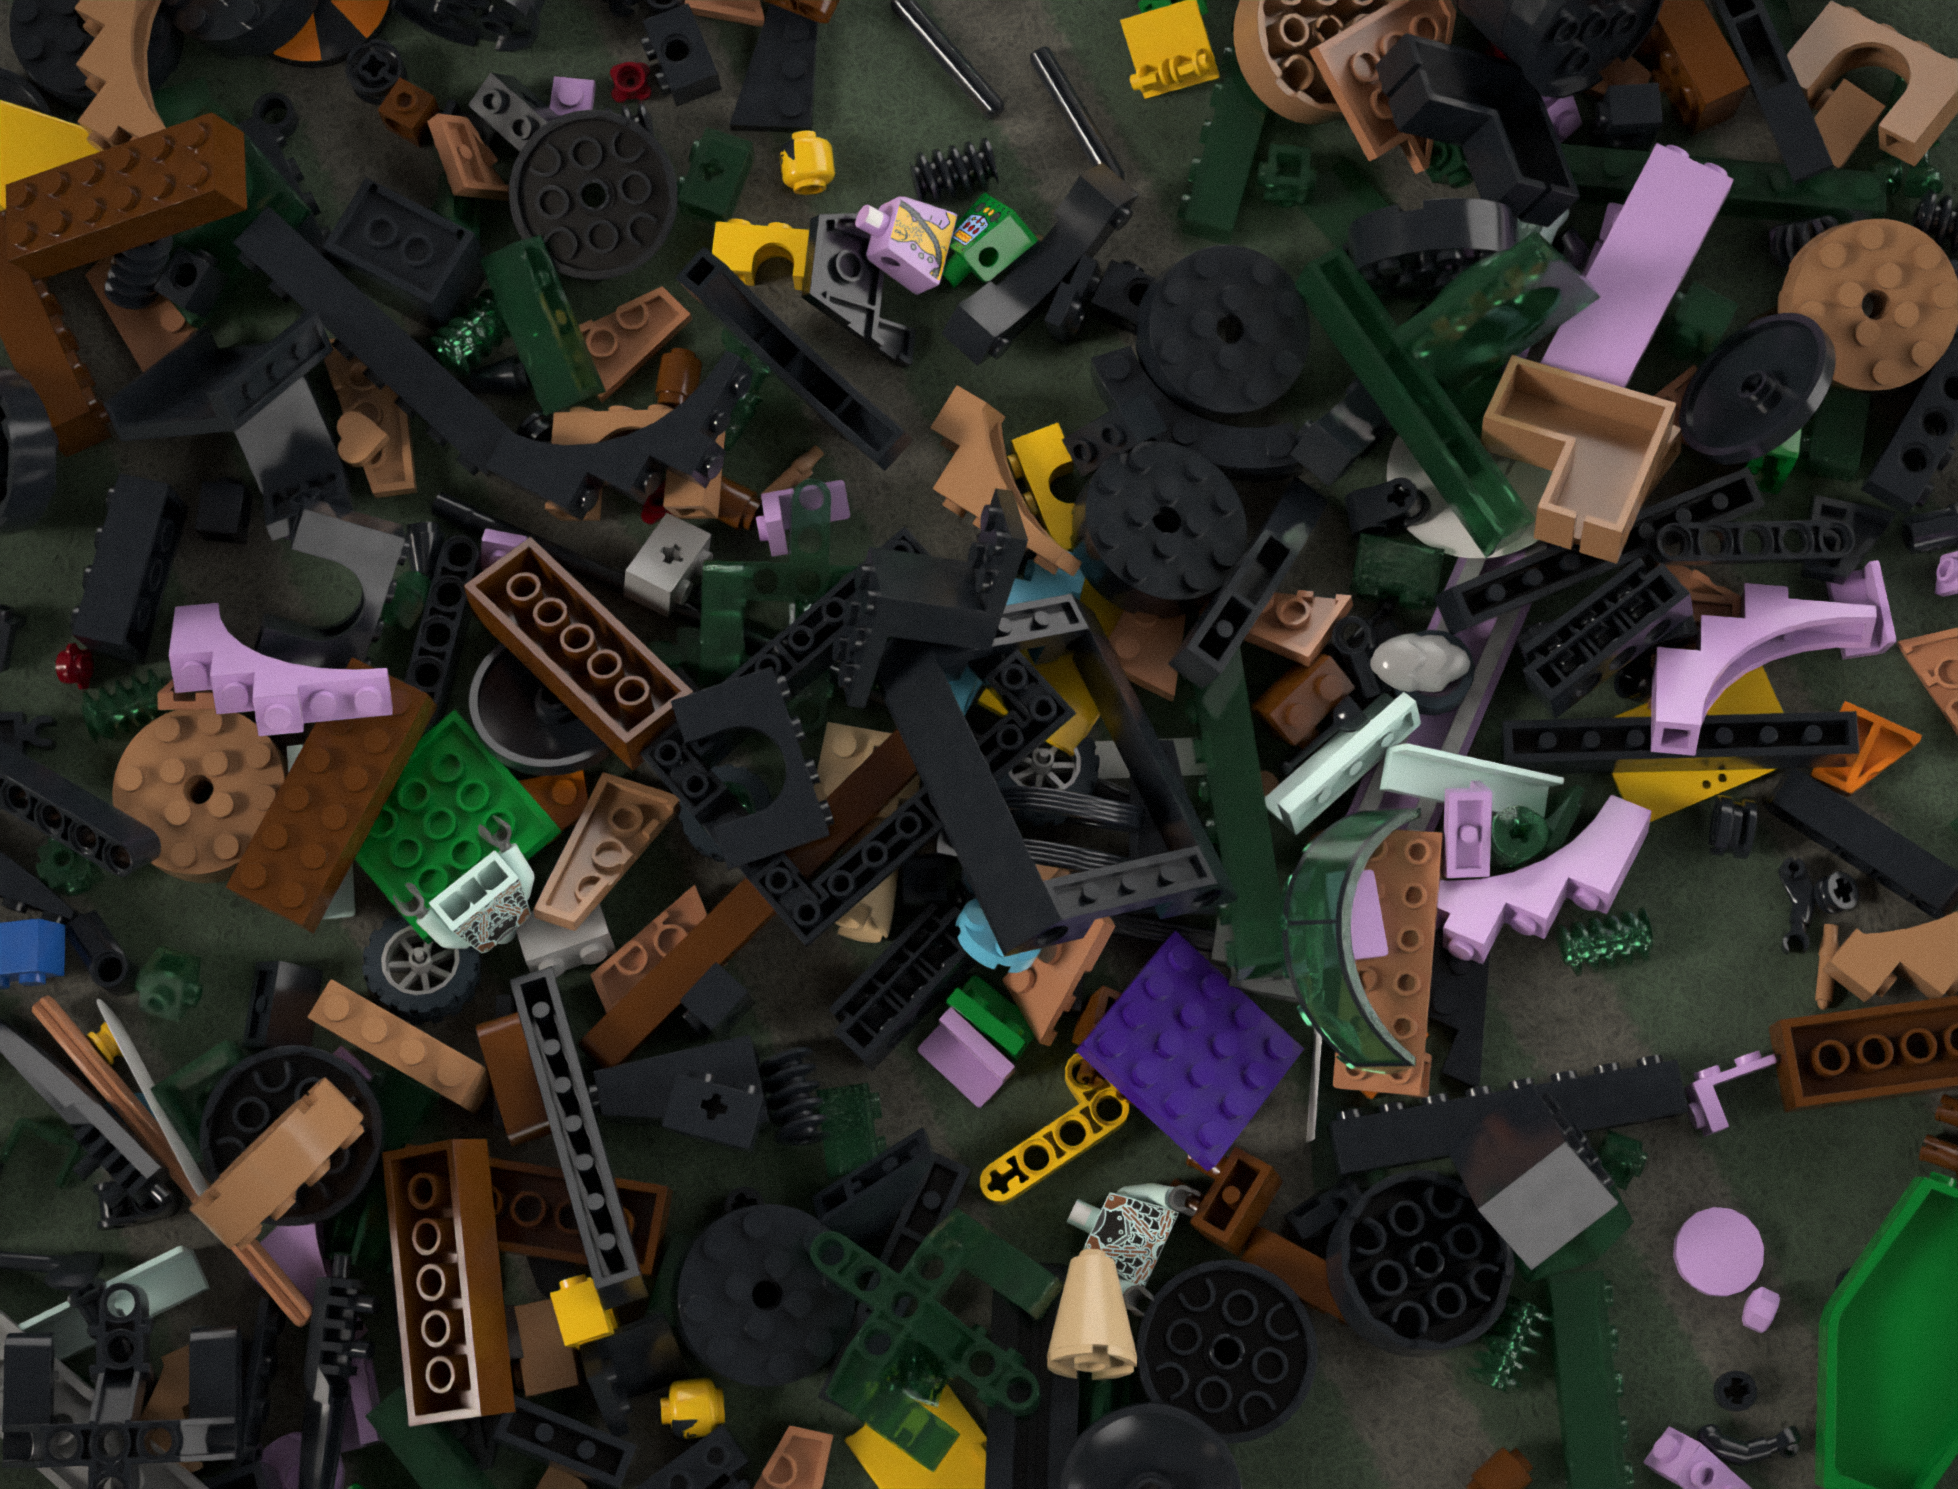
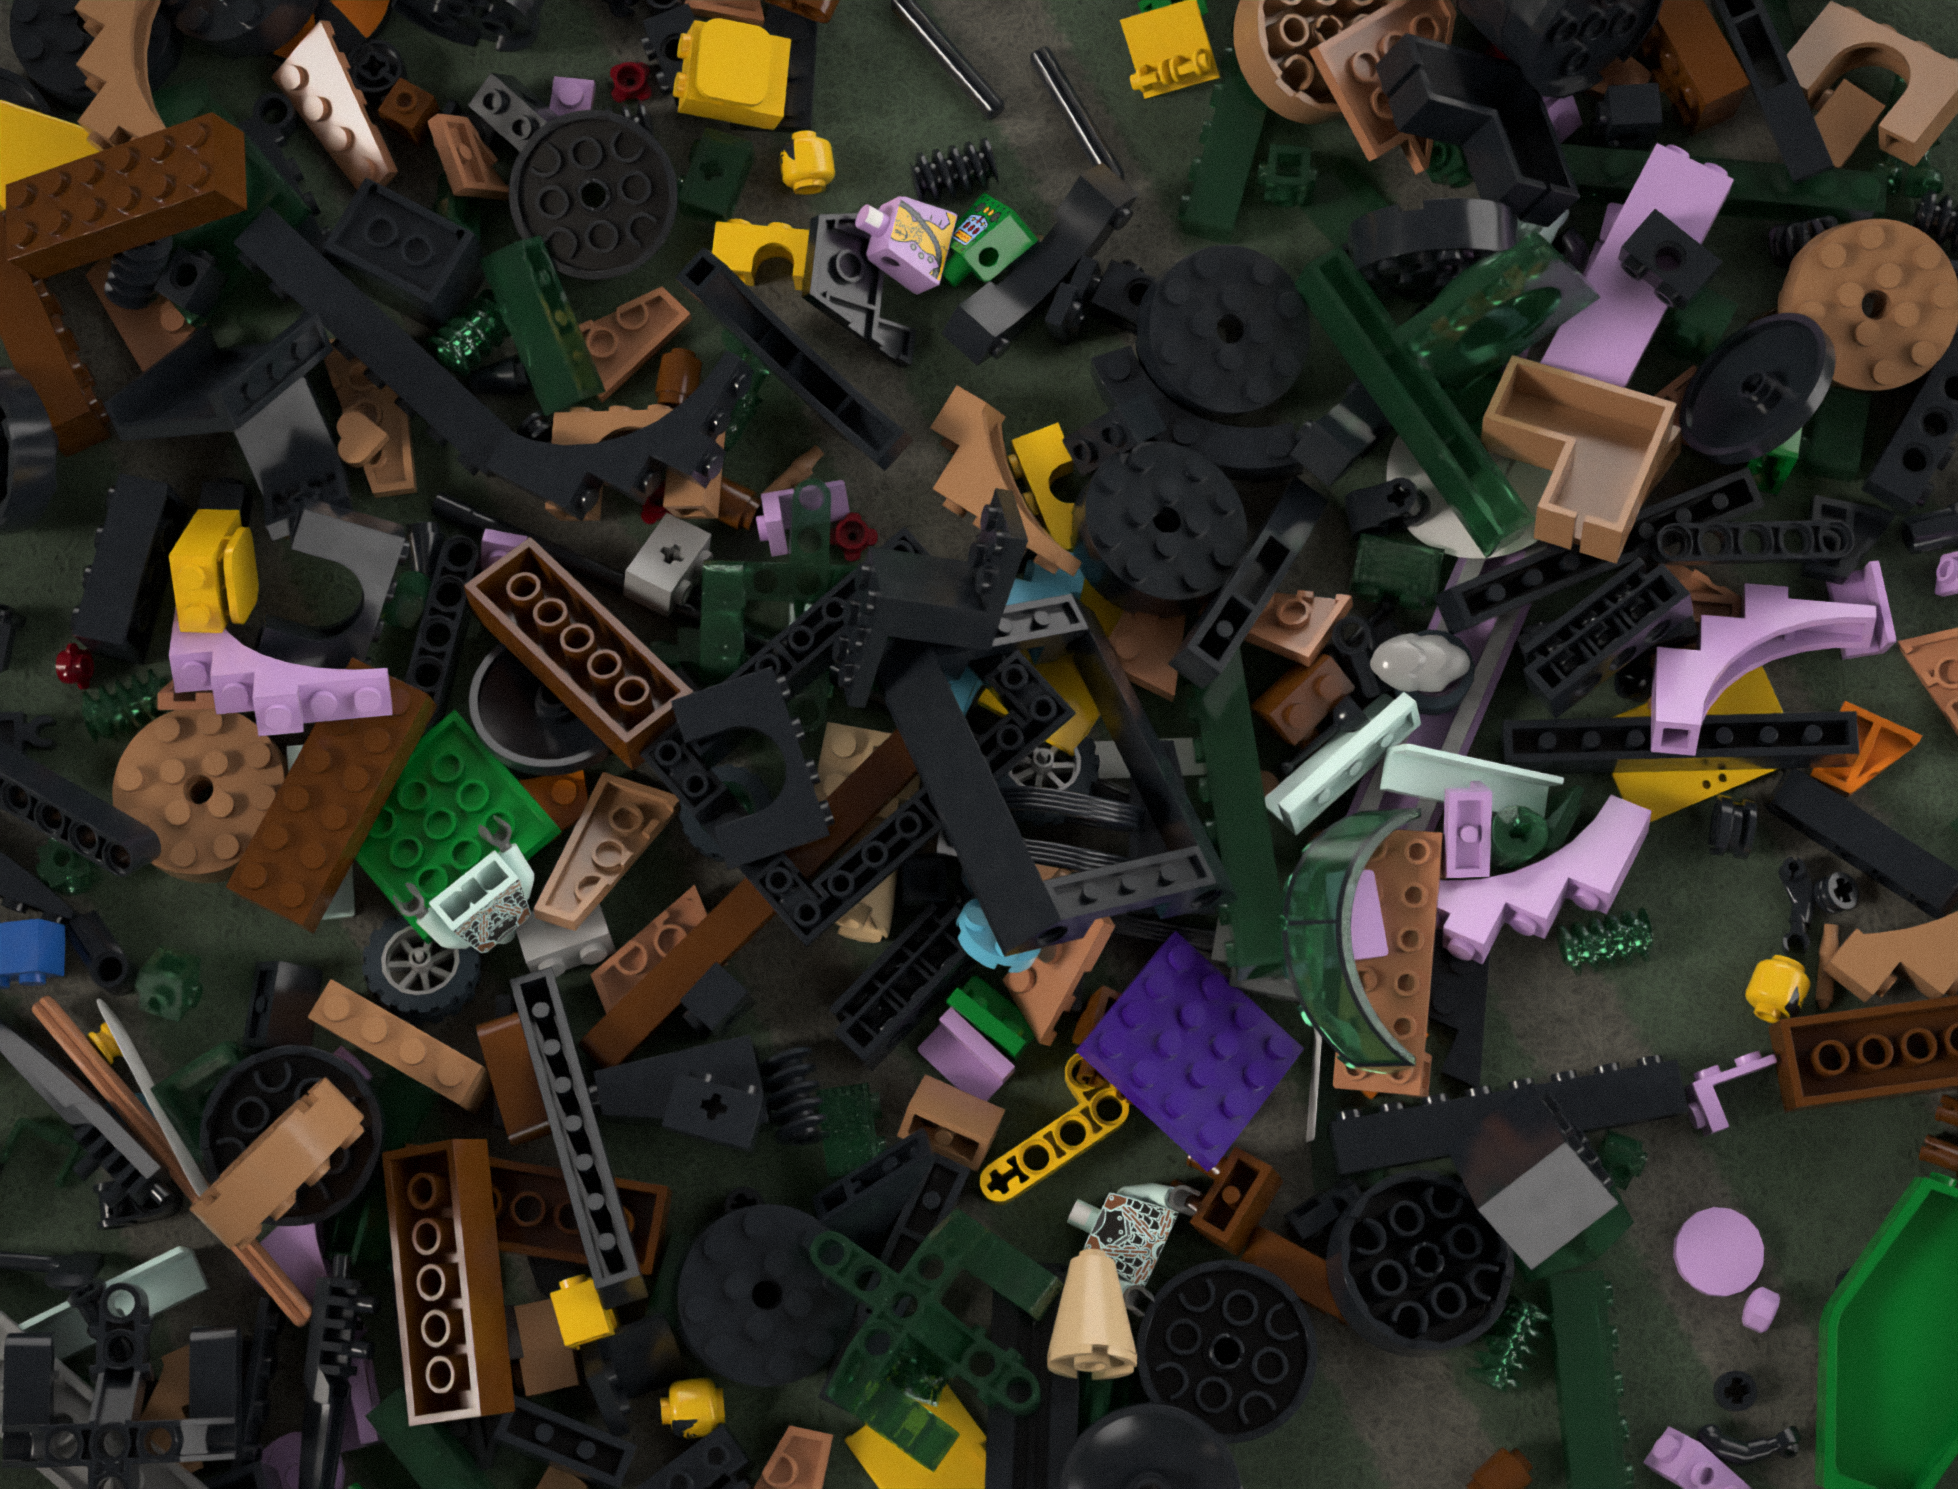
none -> yellow brick [169,509,259,633]
none -> nougat wing [272,20,398,190]
none -> yellow brick [673,18,791,130]
none -> dark red plate [827,512,878,562]
none -> medium nougat brick [897,1074,1005,1172]
none -> black brick [1618,209,1722,311]
none -> yellow head [1745,955,1811,1023]

